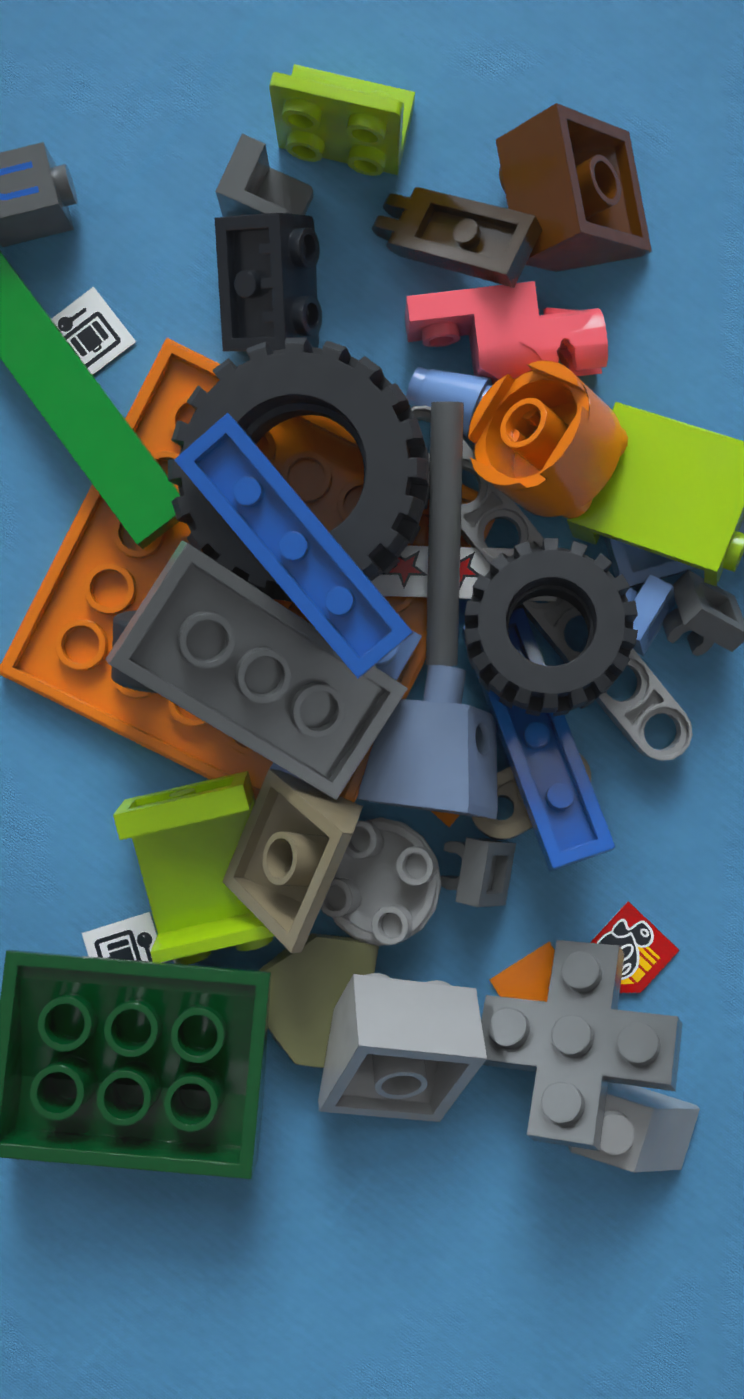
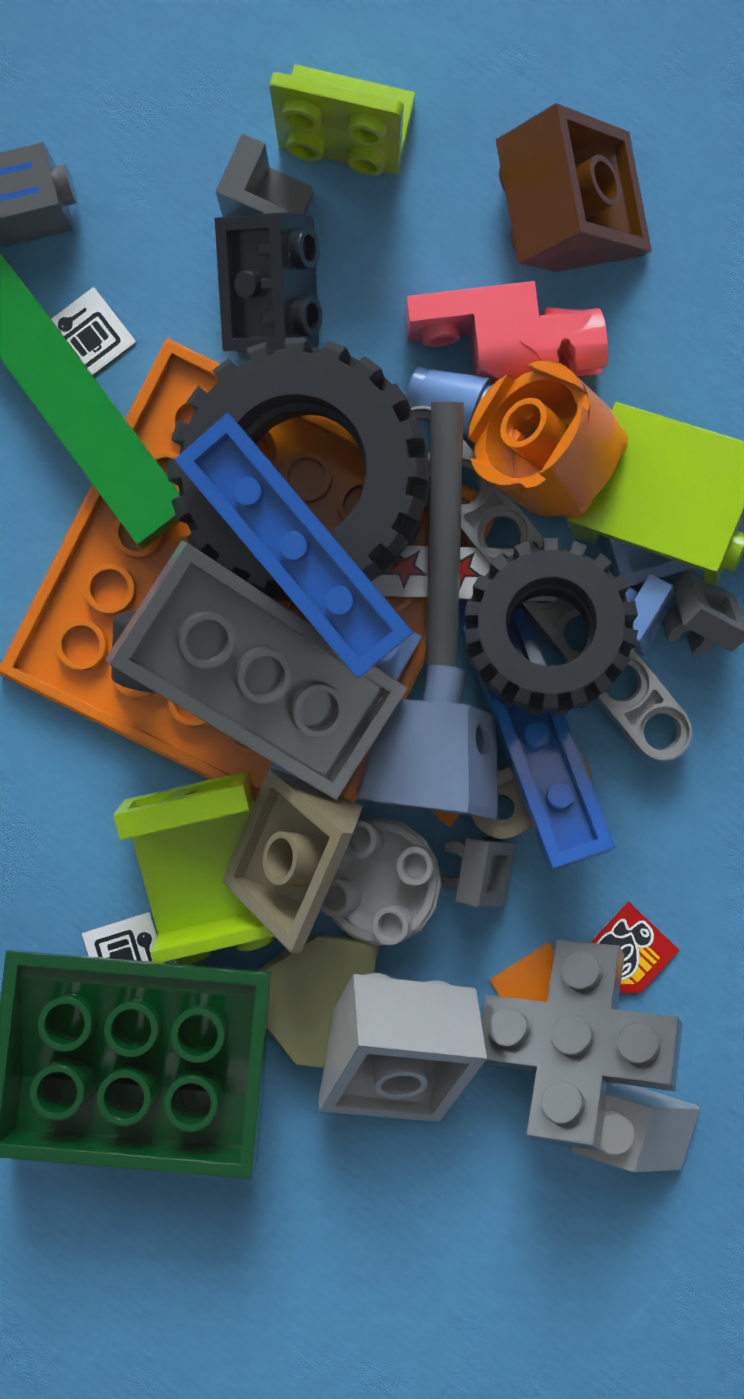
dark brown hinge [372,187,542,288] -> none

